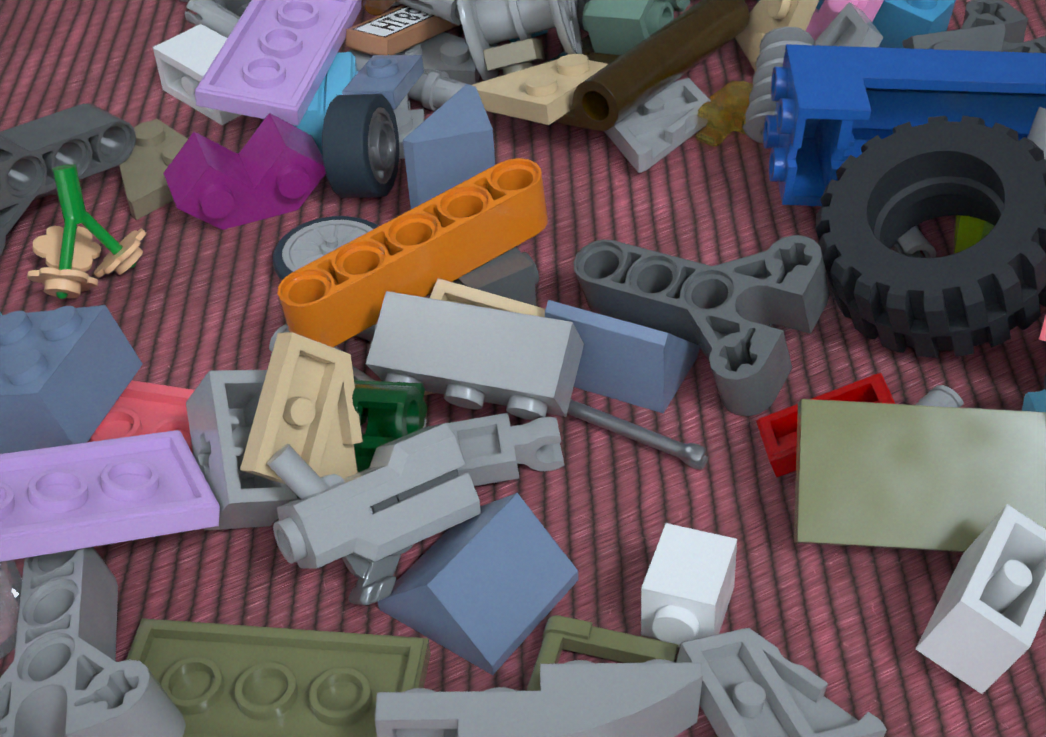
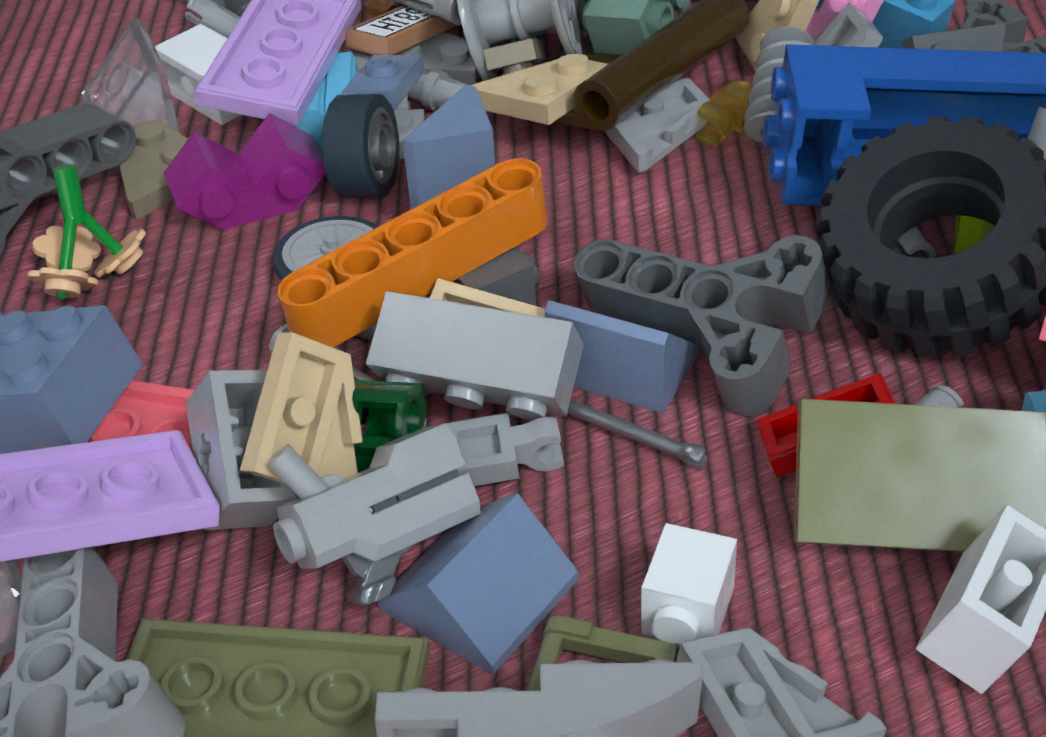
none -> clear slope [81,17,179,131]

